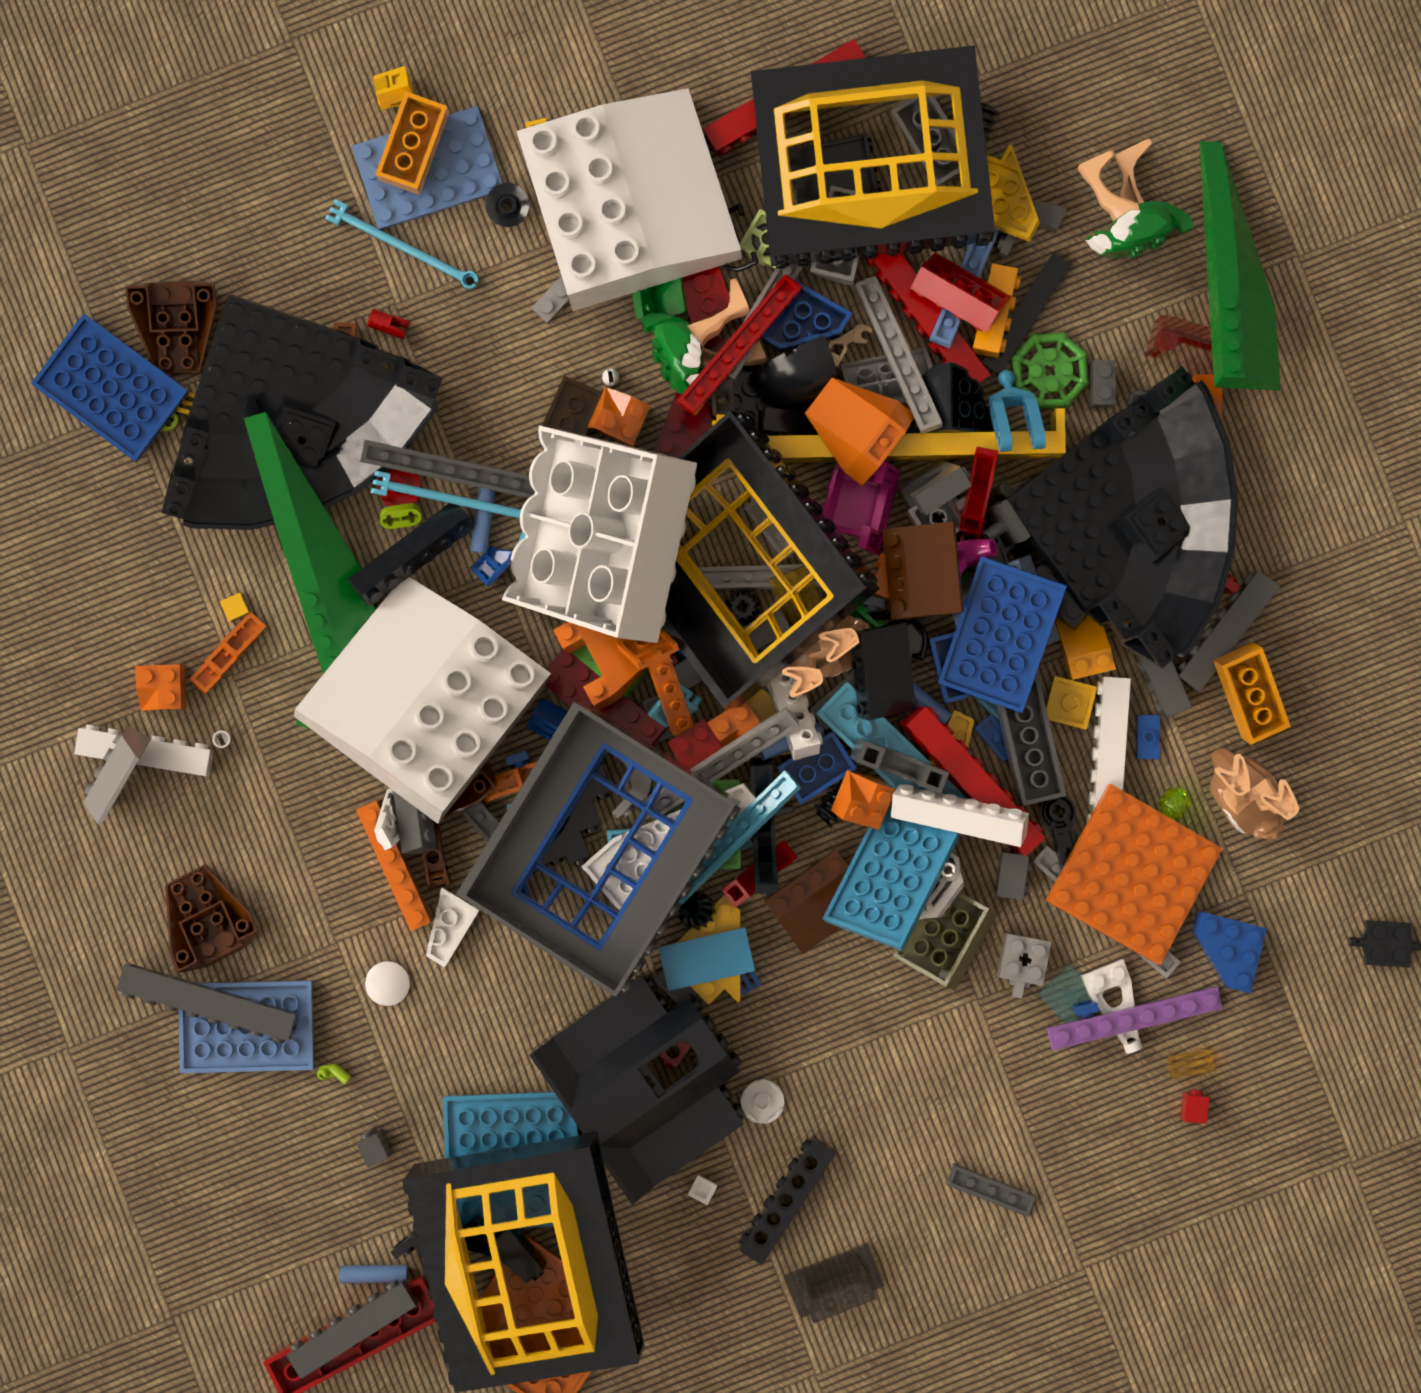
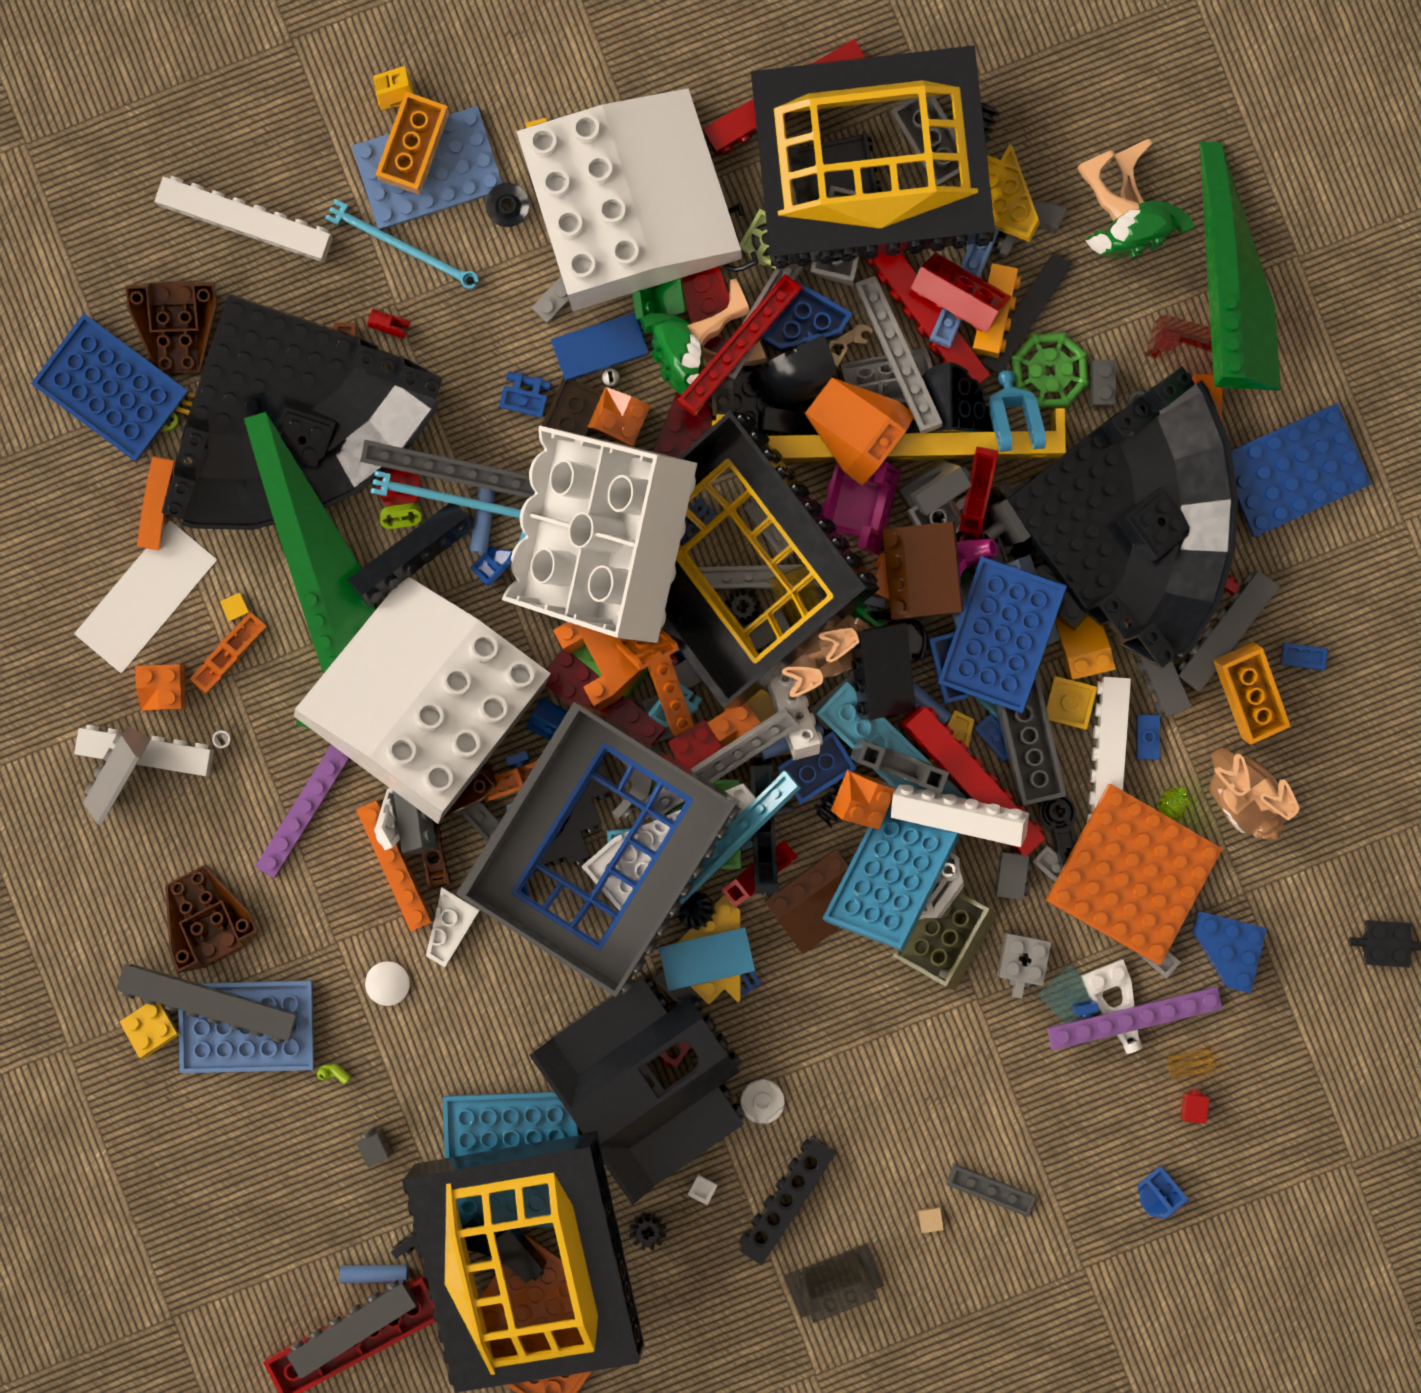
none -> white sticker [74,521,217,673]
none -> yellow plate [120,1003,180,1060]
none -> orange slope [137,456,175,551]
none -> white brick [154,176,333,263]
none -> medium lavender plate [255,744,350,878]
none -> blue plate [499,371,551,418]
none -> blue tile [551,313,649,382]
none -> black gear [629,1212,666,1250]
none -> blue tile [680,498,717,544]
none -> tan tile [918,1207,944,1233]
none -> blue slope [1138,1165,1189,1220]
none -> blue plate [1231,403,1371,537]
none -> blue plate [1280,643,1328,671]

